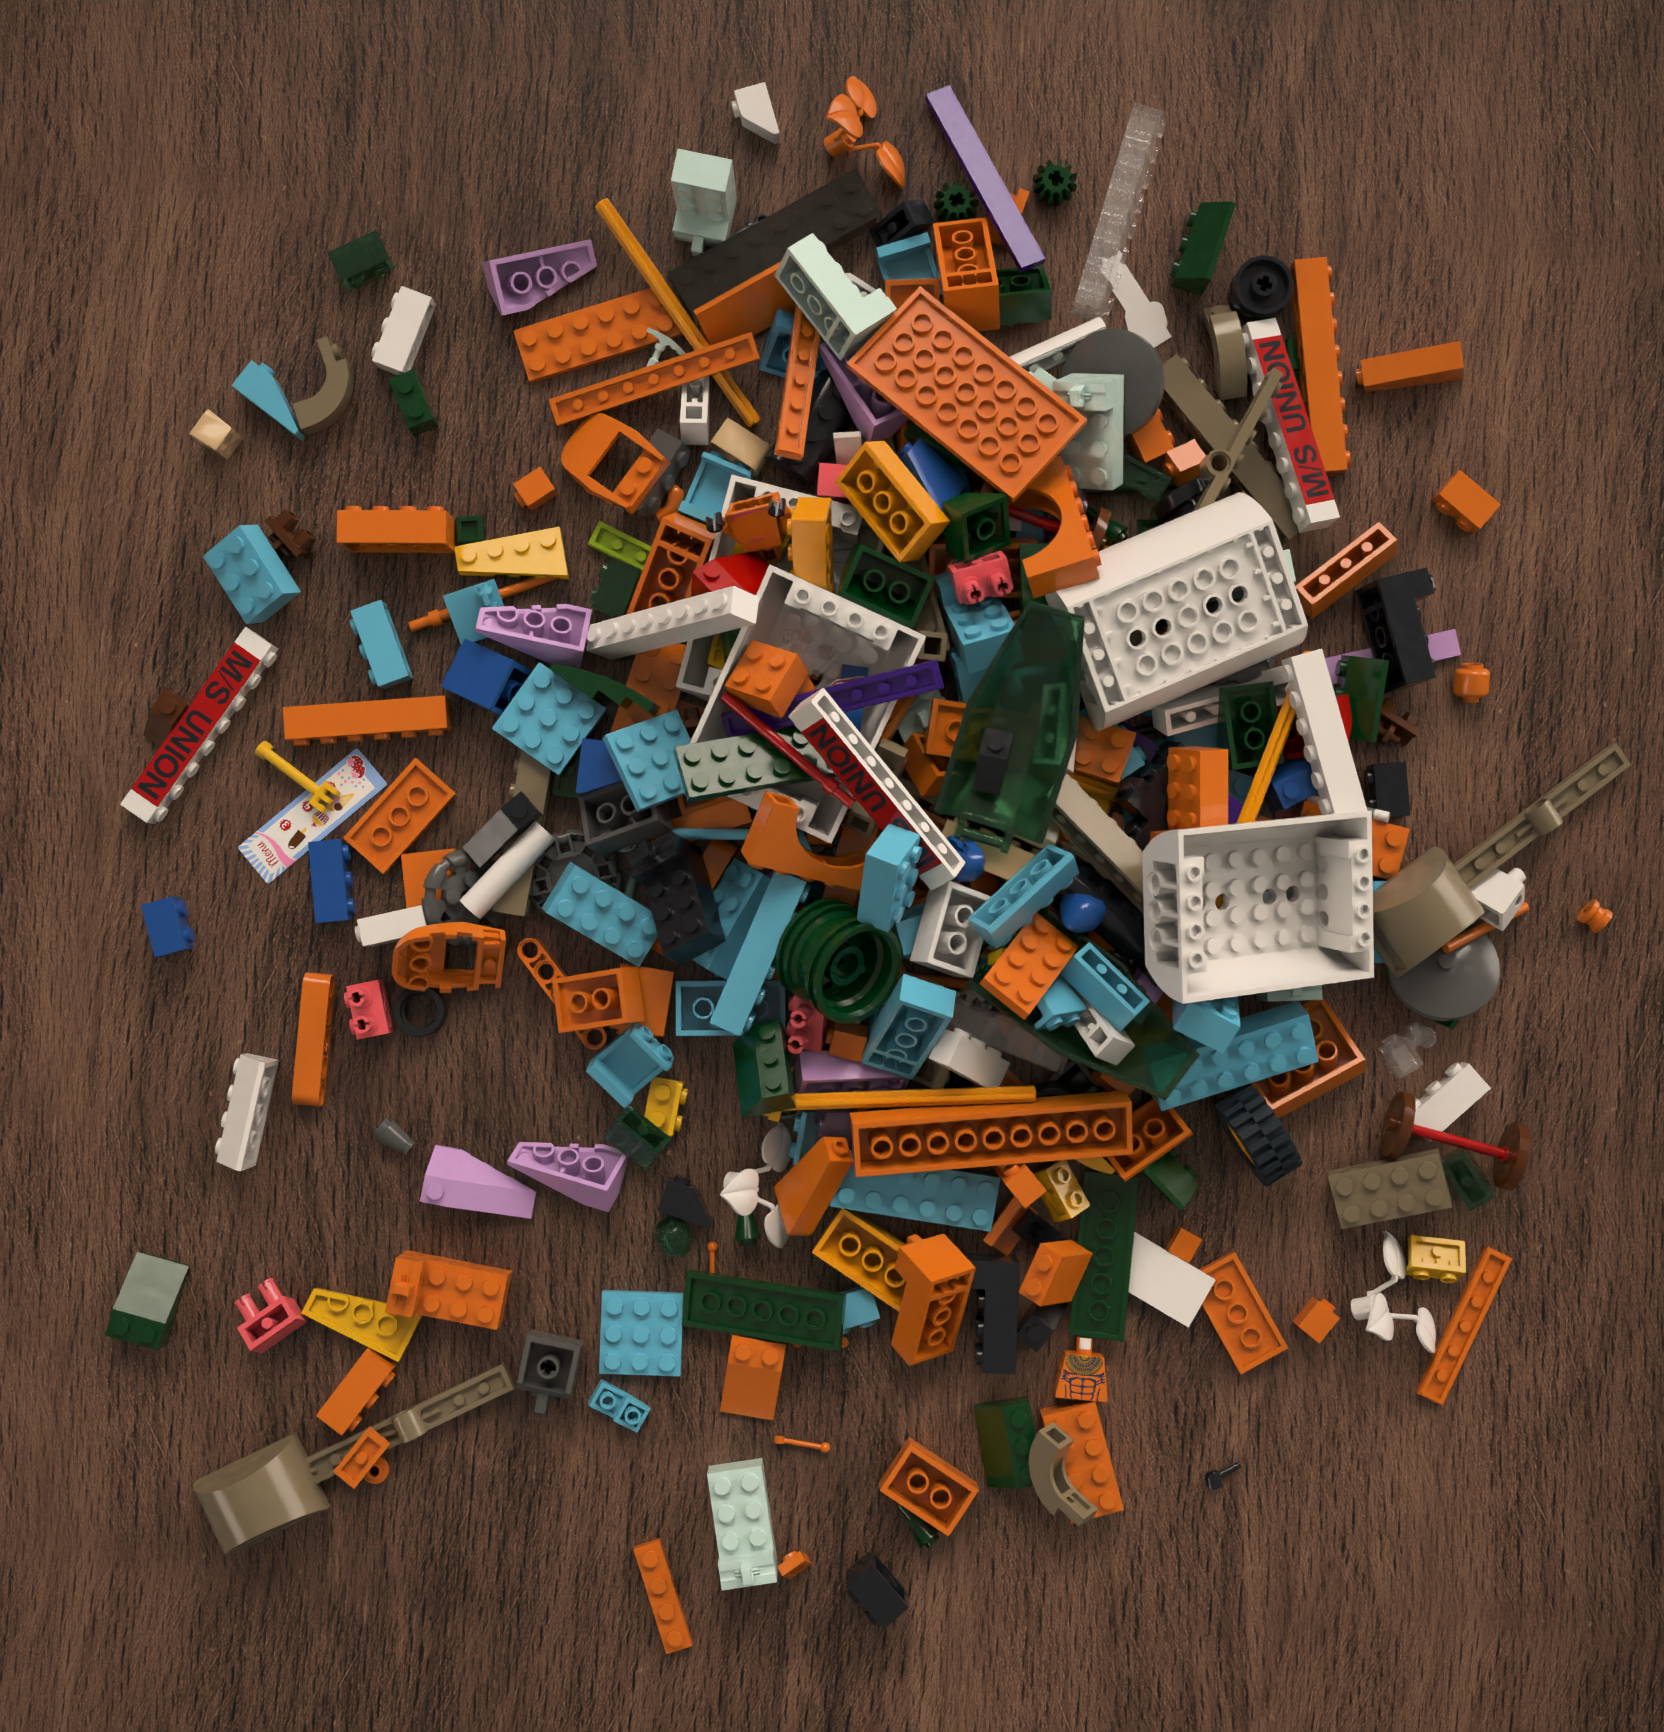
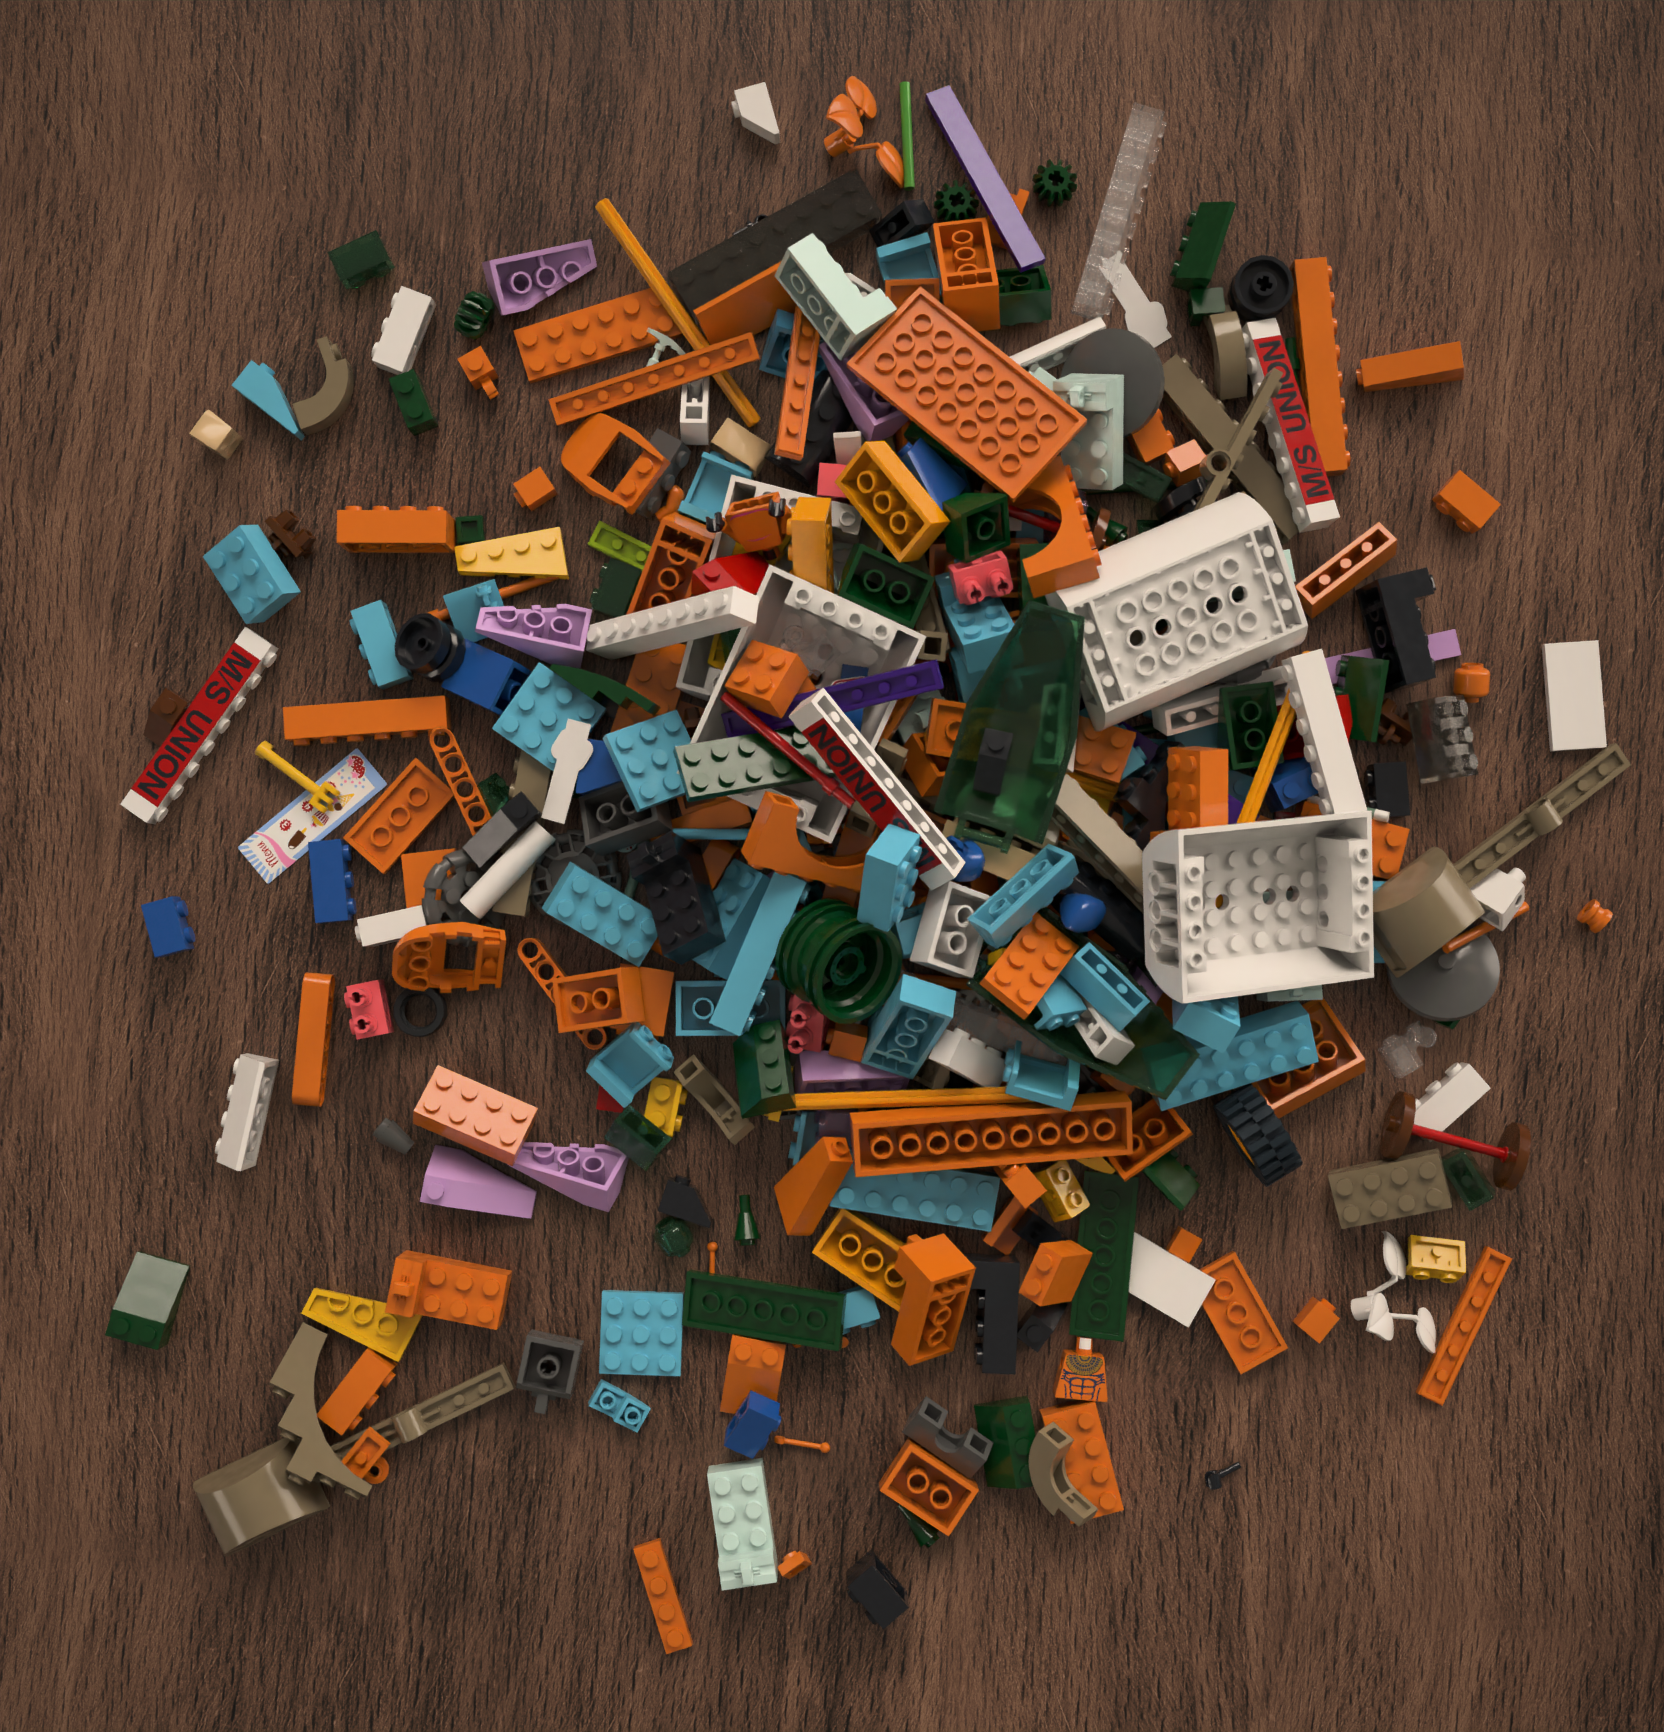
coral brick [234,1278,308,1353] -> none
light aqua hinge [671,149,737,258] -> none
white plant [720,1122,792,1248] -> none
none -> dark tan arch [269,1322,372,1500]
none -> black wheel [394,613,466,682]
none -> brick [413,1065,538,1166]
none -> orange beam [428,726,492,837]
none -> dark green gear [454,291,494,340]
none -> orange brick [457,346,500,400]
none -> clear green piece [477,773,510,817]
none -> white sticker [541,719,593,824]
none -> red tile [596,1085,624,1113]
none -> dark tan arch [674,1054,755,1145]
none -> blue brick [724,1391,781,1459]
none -> bright green bar [899,82,915,190]
none -> dark grey arch [902,1396,993,1479]
none -> medium azure panel [1002,1040,1081,1111]
none -> dark green panel [1187,287,1226,327]
none -> clear smoke brick [1406,695,1478,784]
none -> white tile [1542,640,1607,752]

